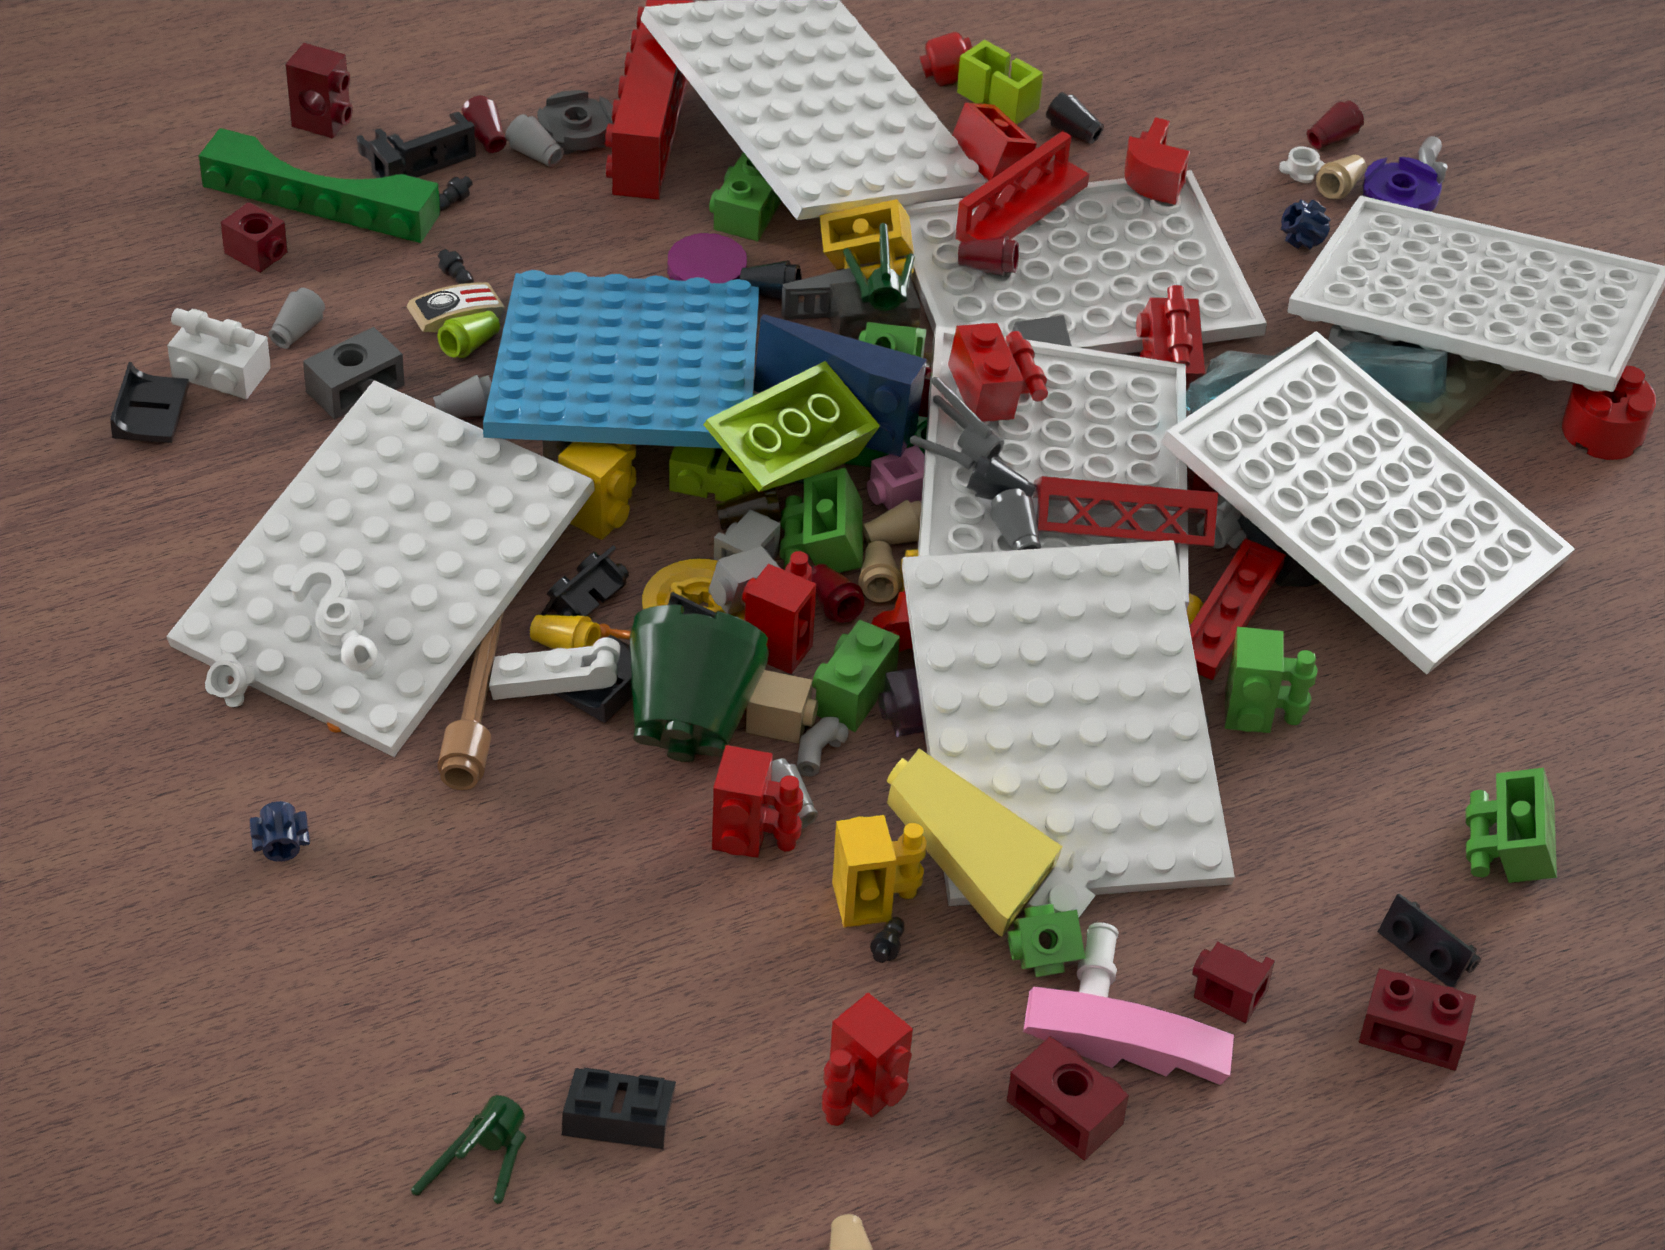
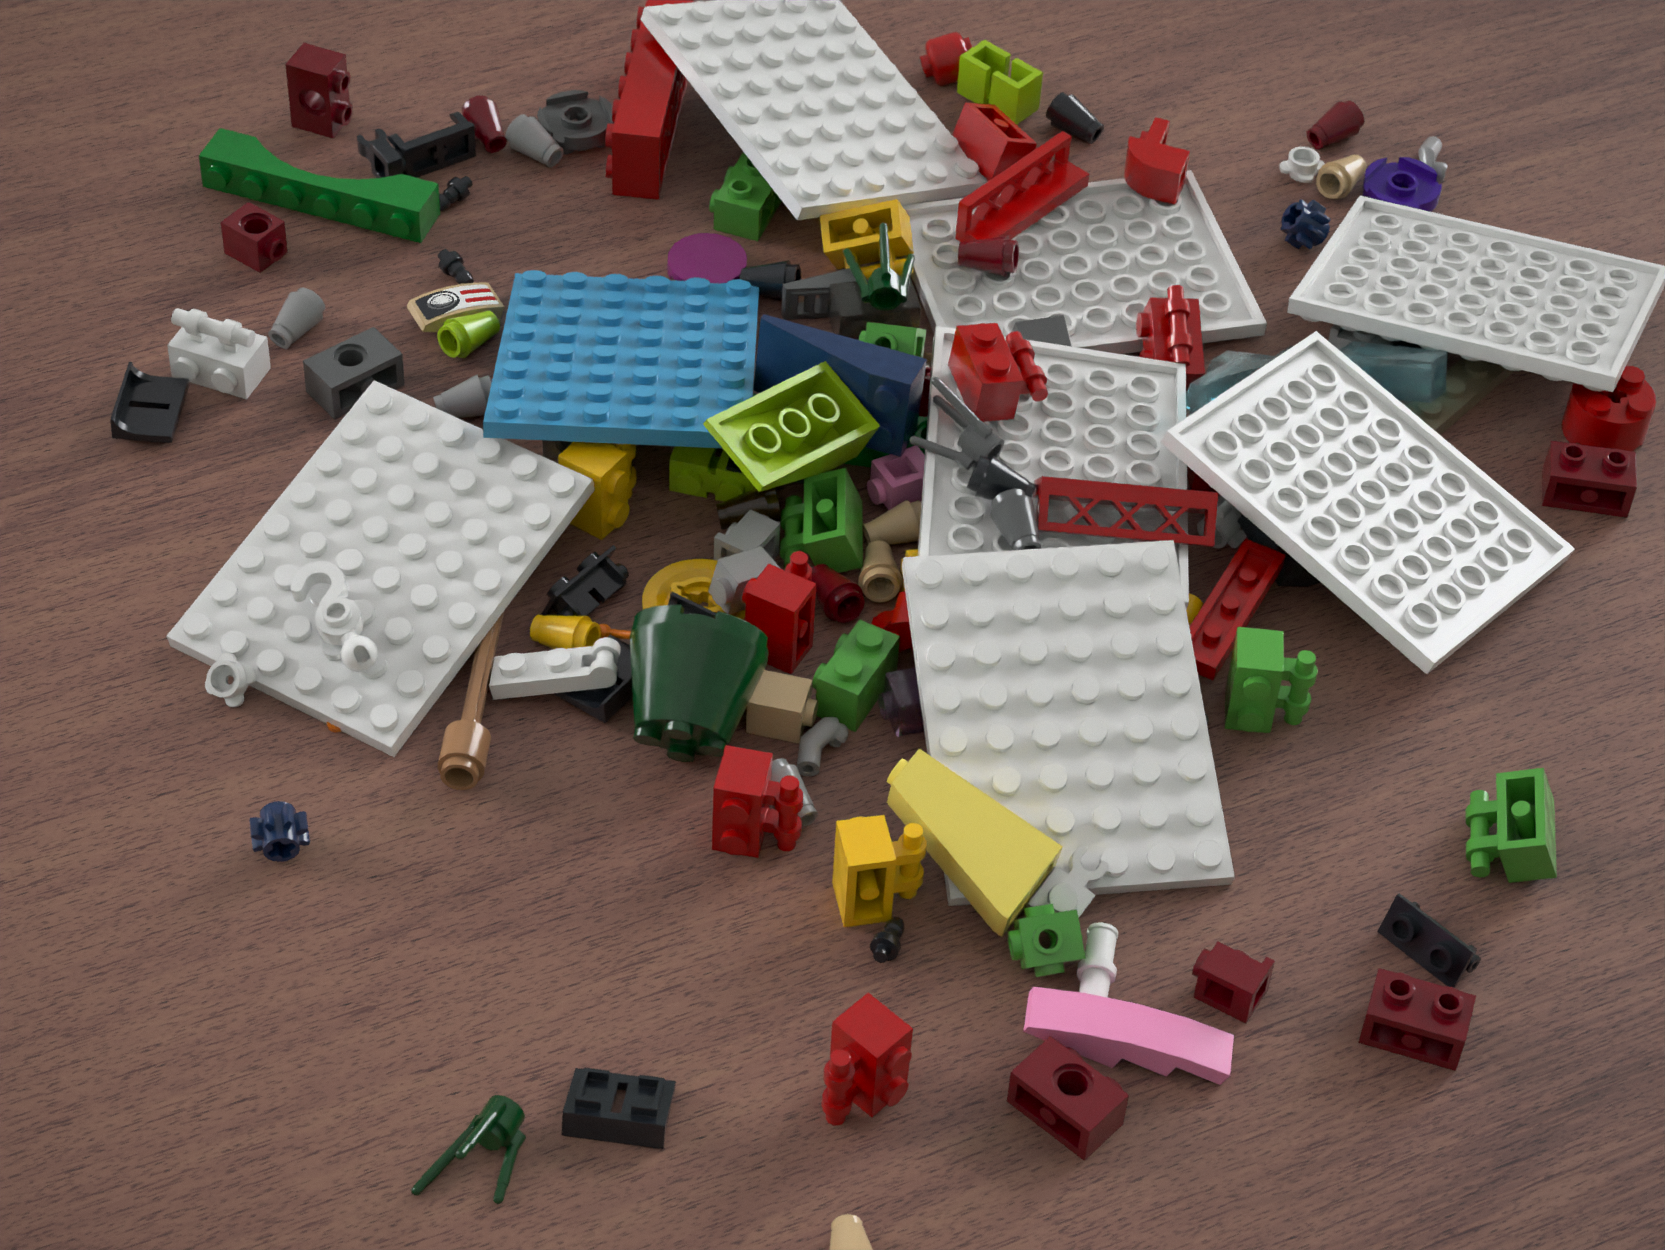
none -> dark red brick [1542,440,1637,518]

